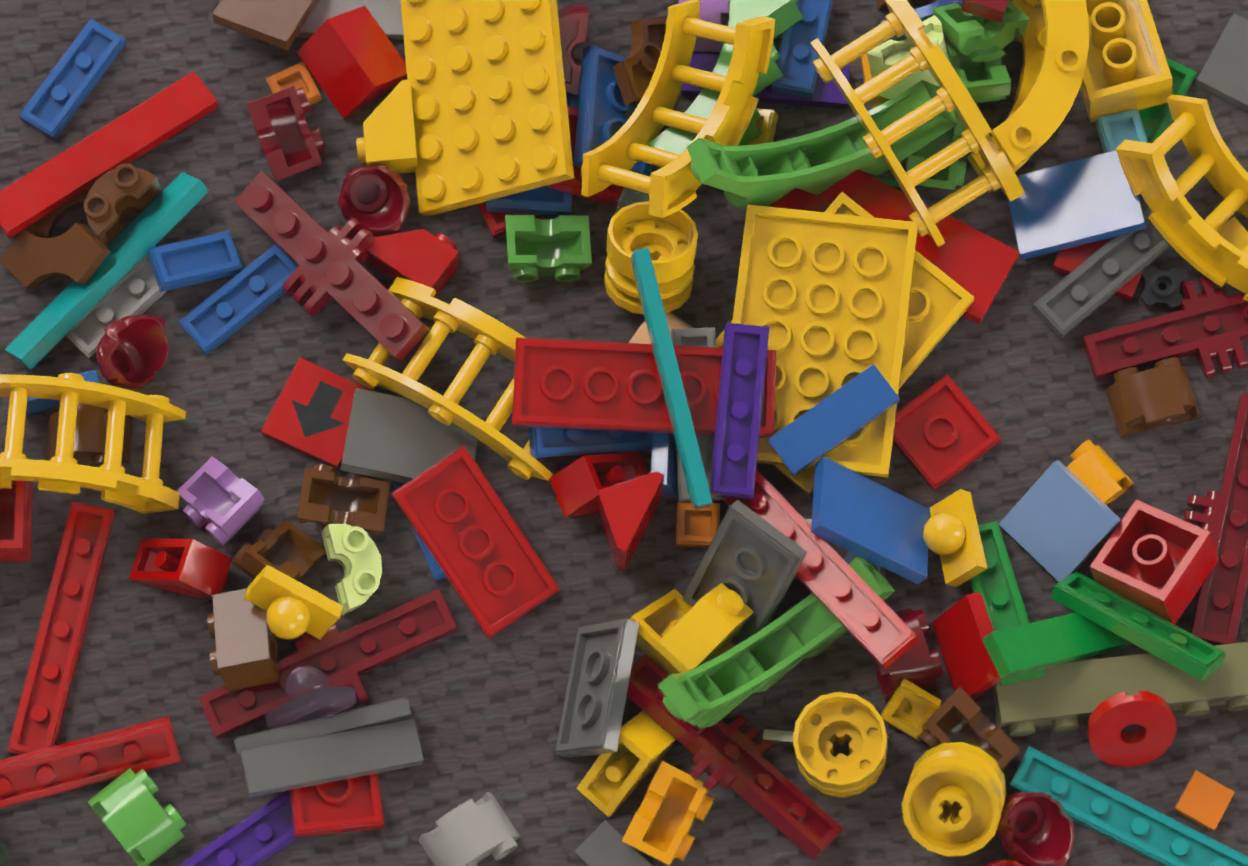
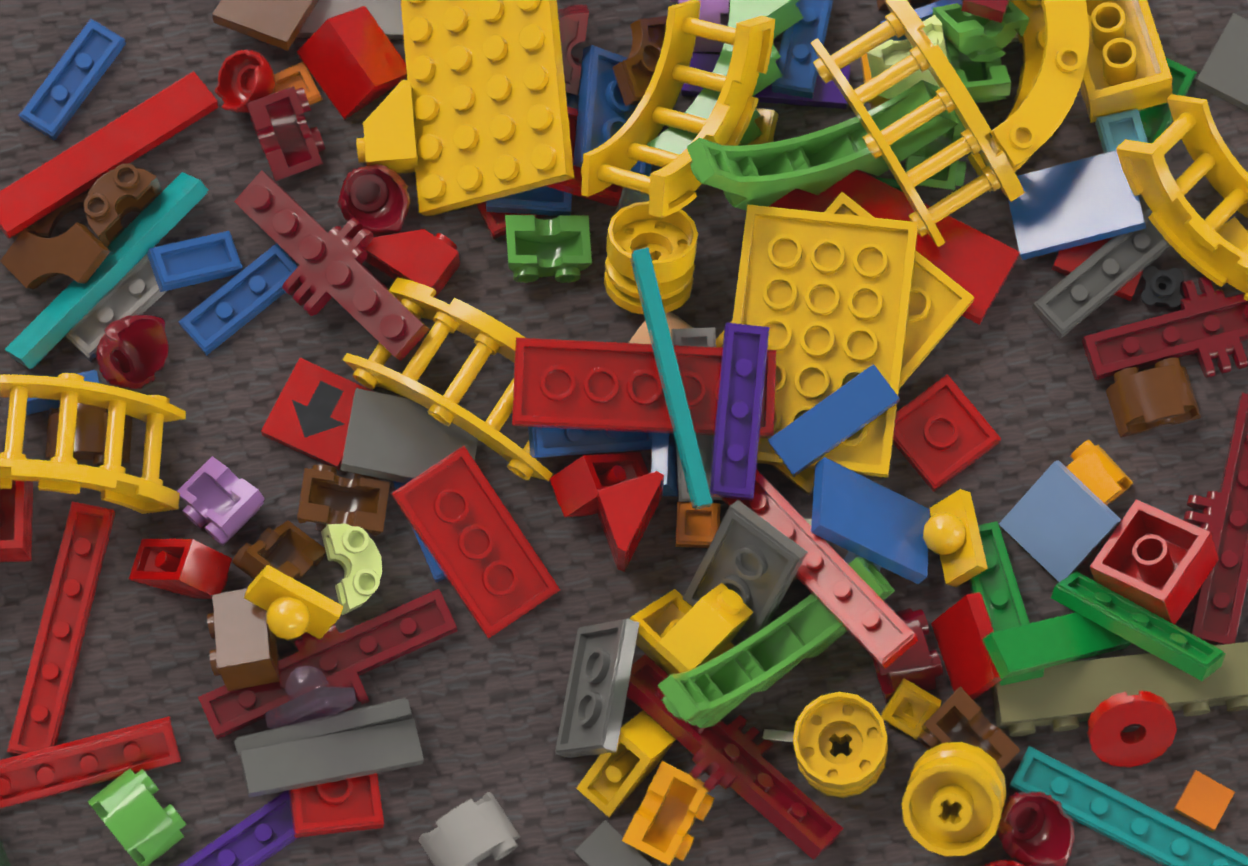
none -> red hair [215,50,276,113]

